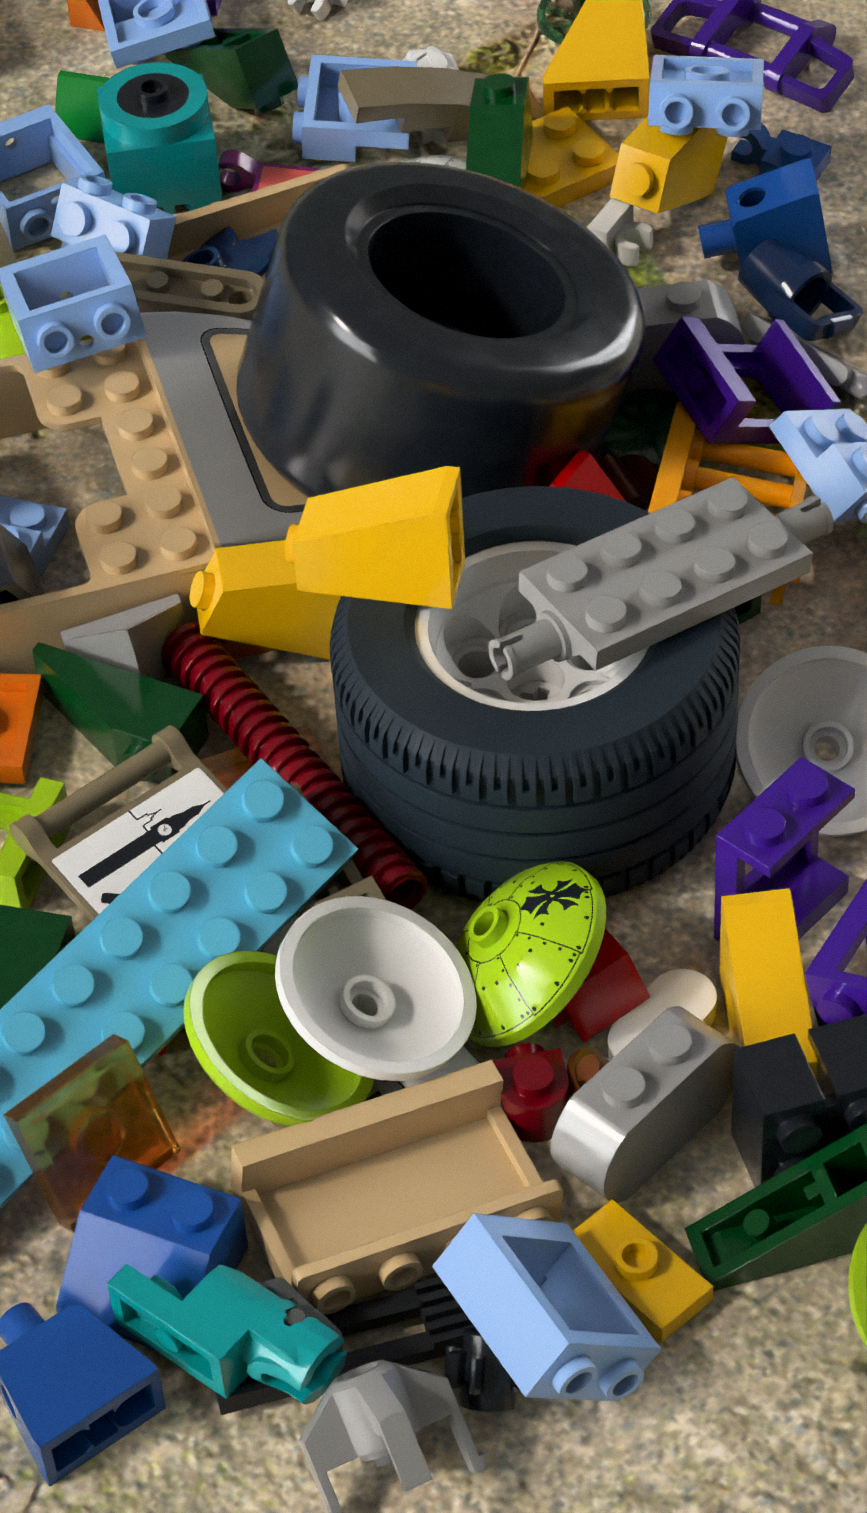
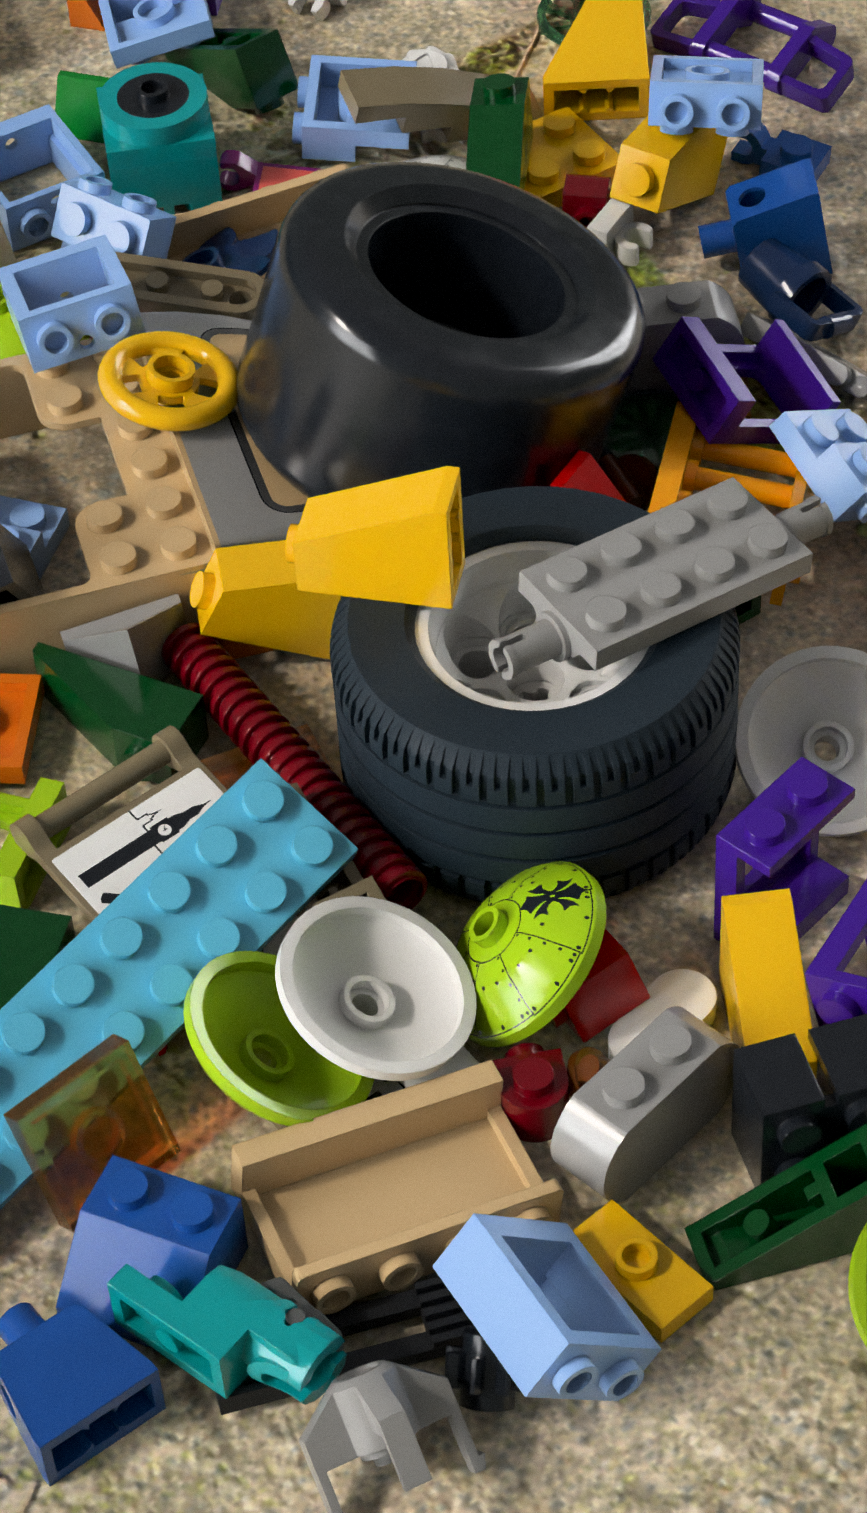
none -> yellow plate [98,331,238,432]
none -> dark red plate [562,174,611,228]

